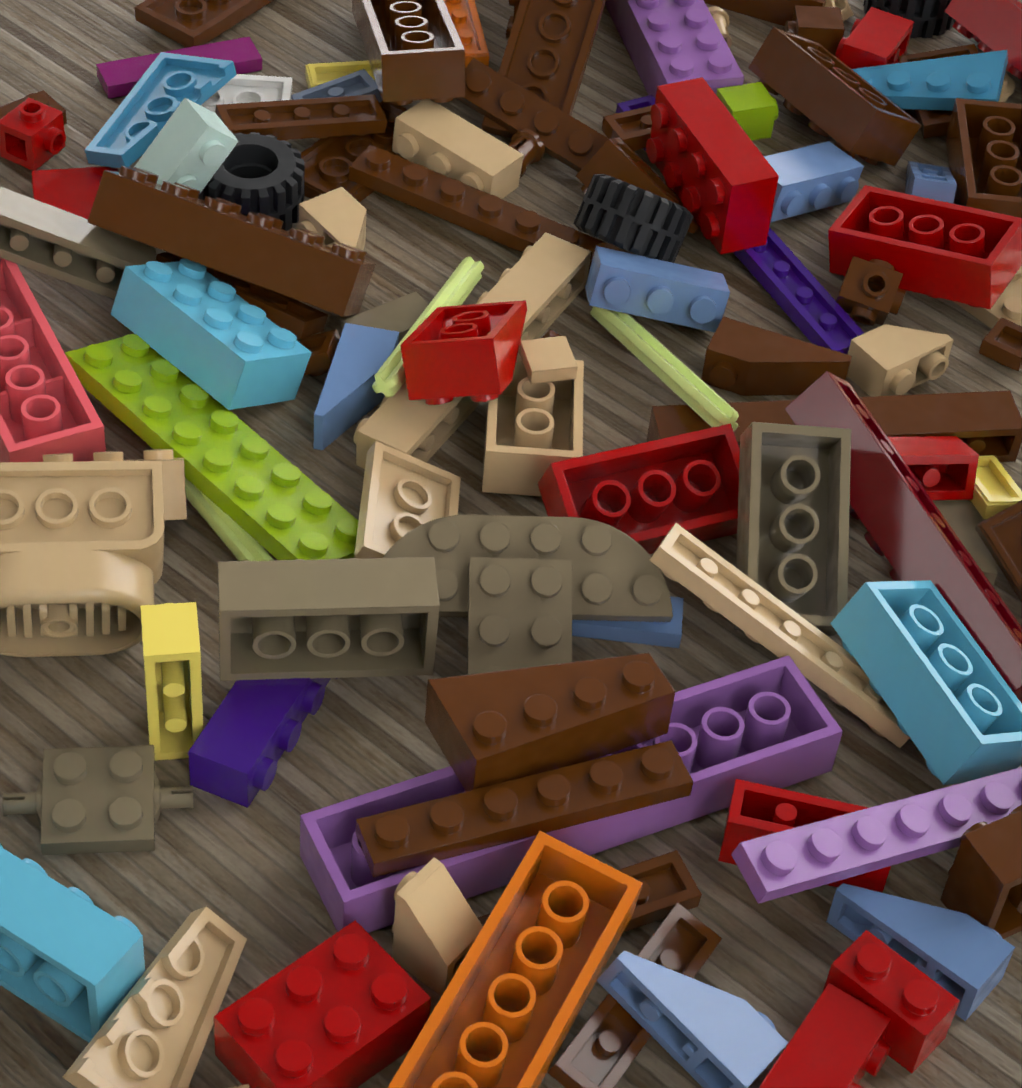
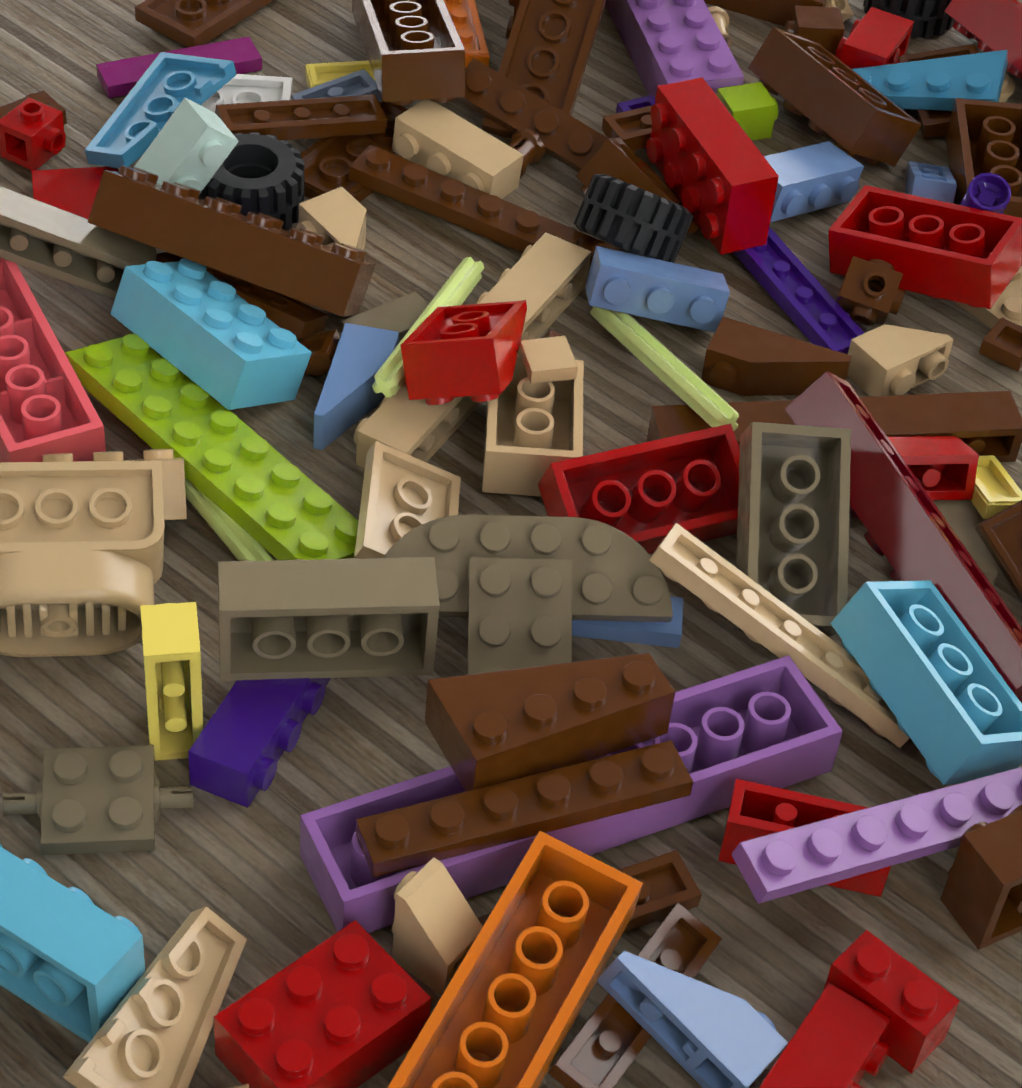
medium blue slope [826,883,1015,1021] -> none
none -> dark purple wheel [960,173,1011,214]

